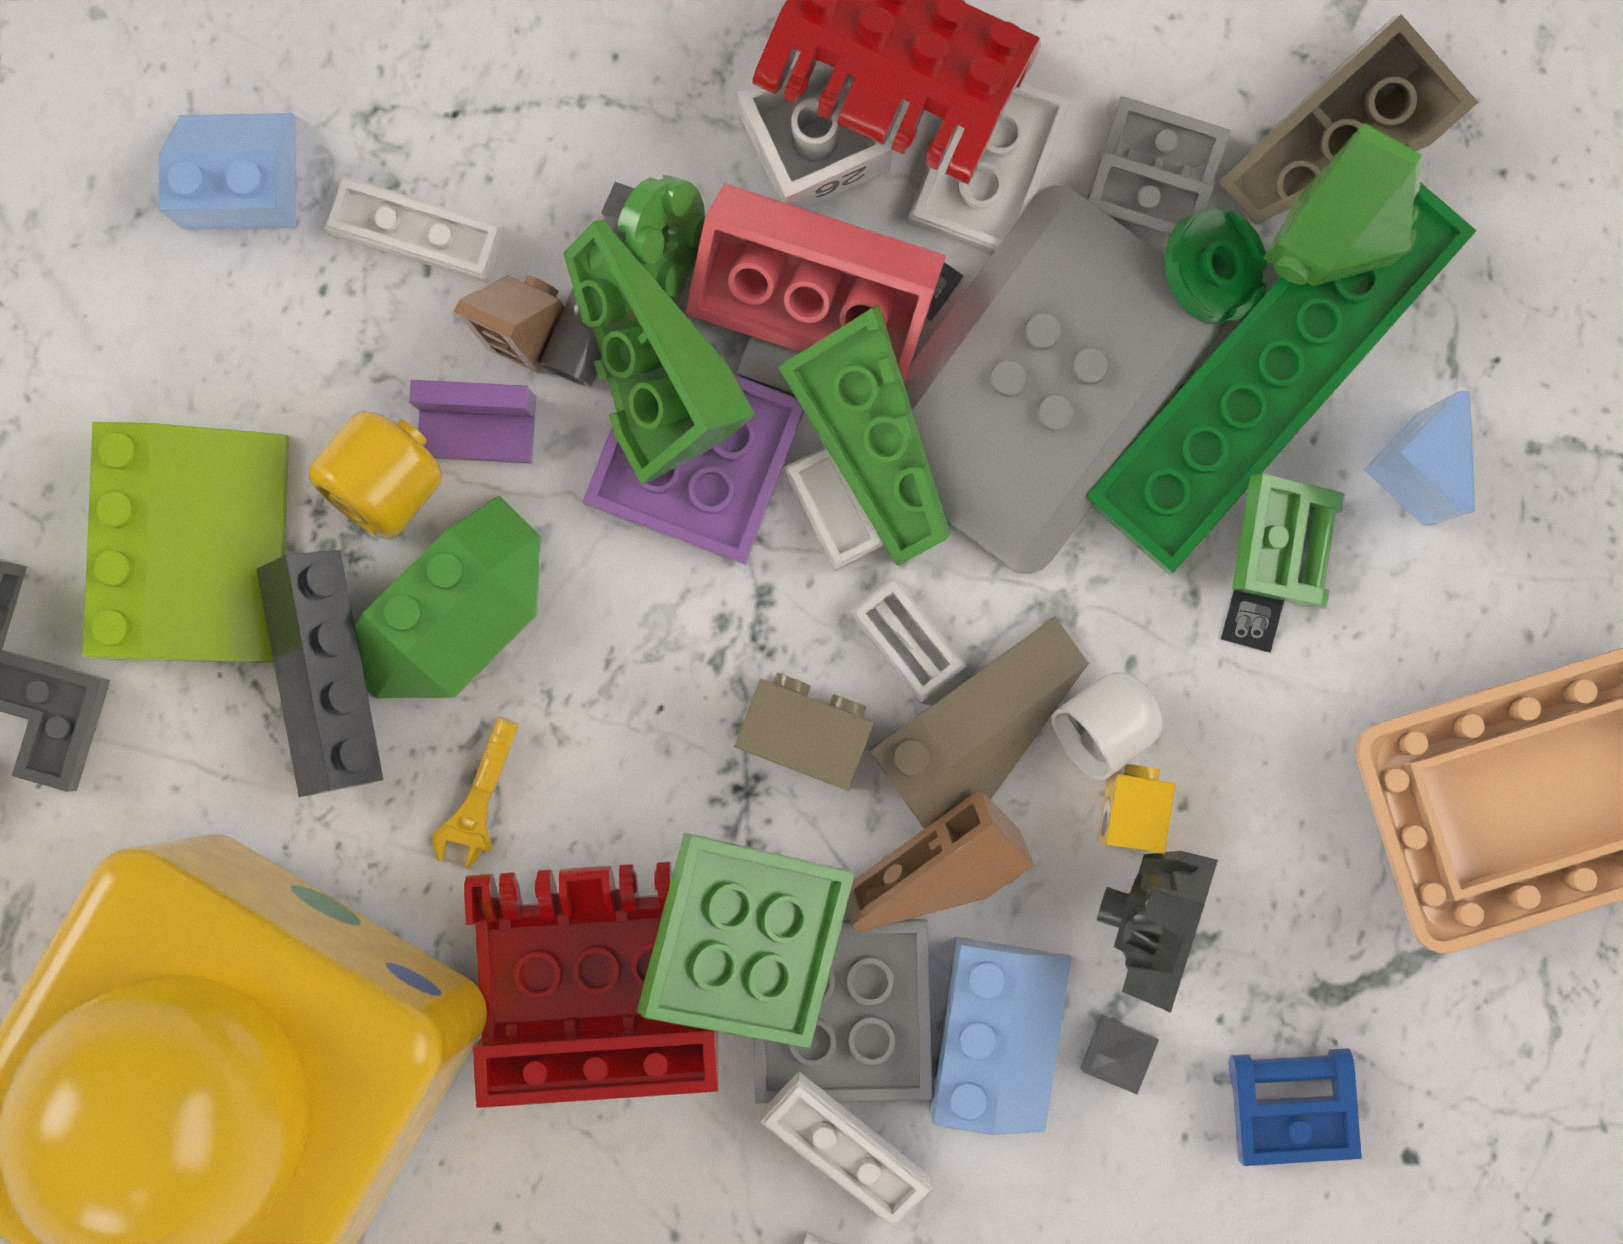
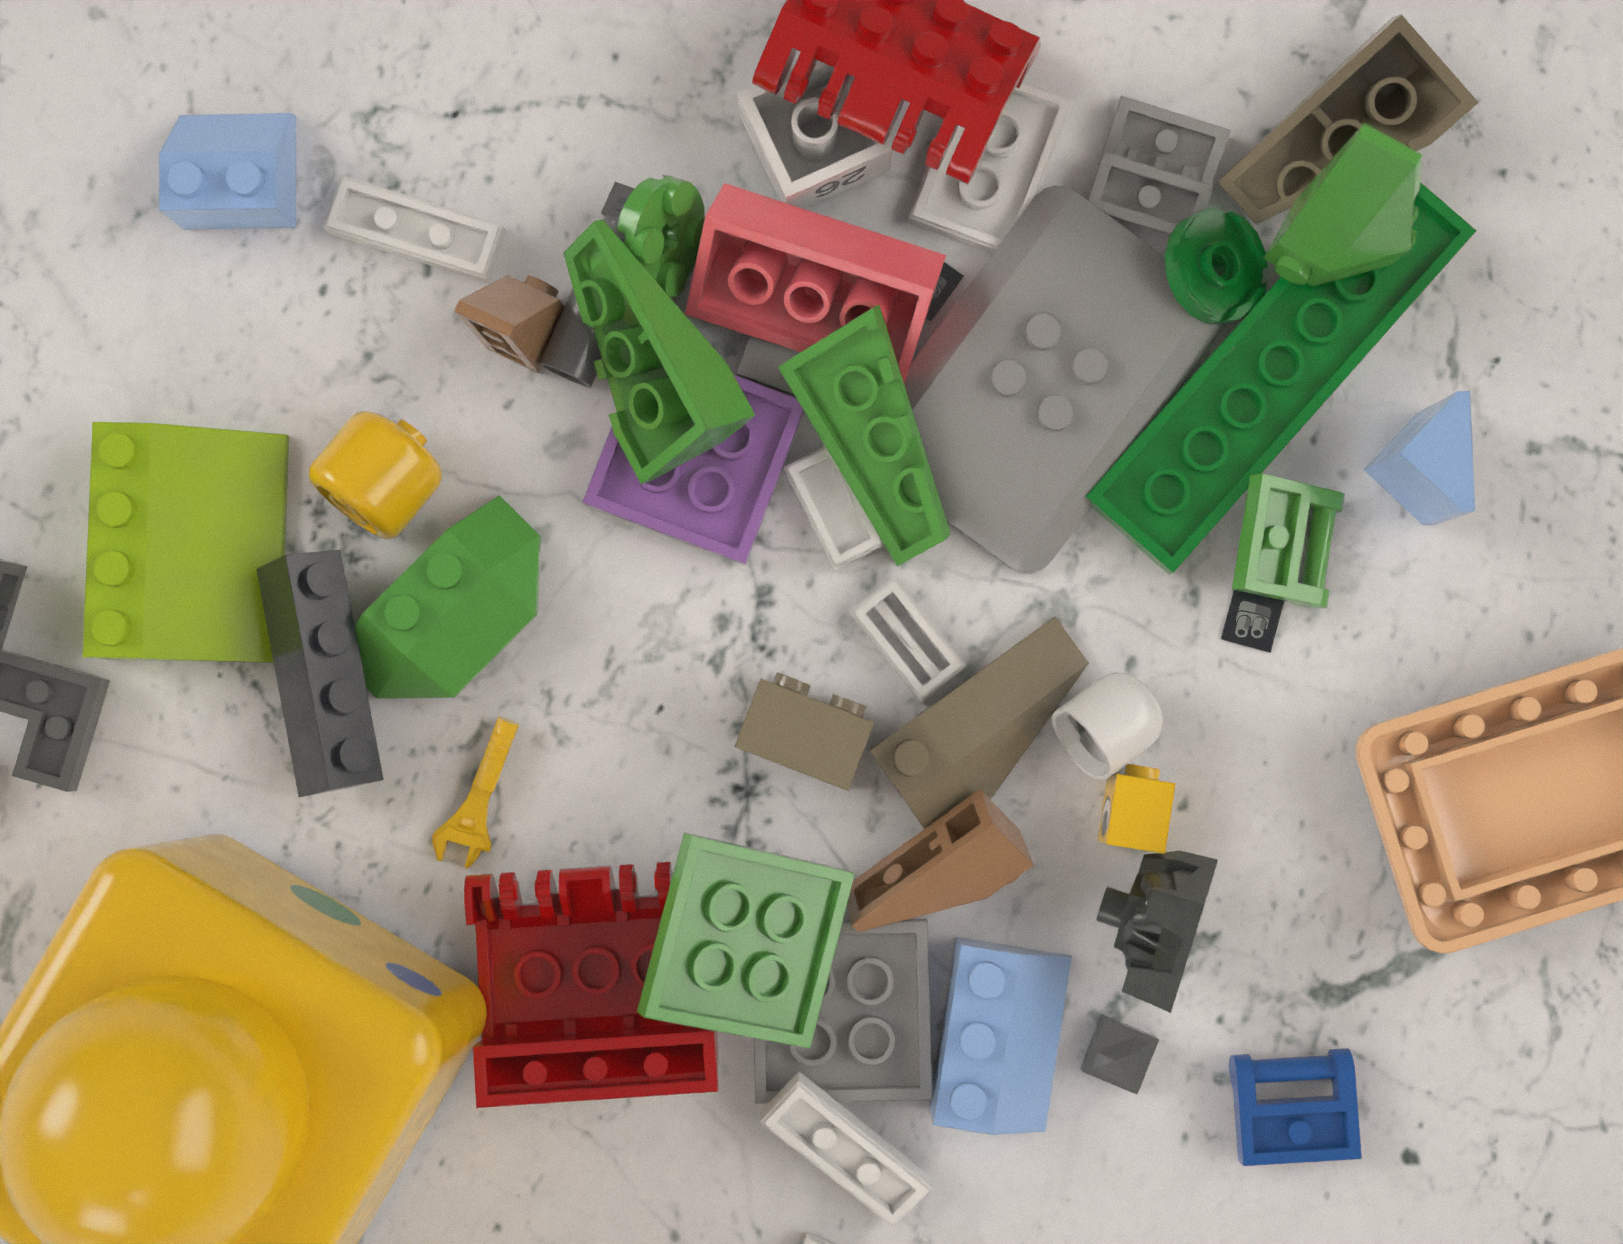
medium lavender panel [409,379,536,464] -> none

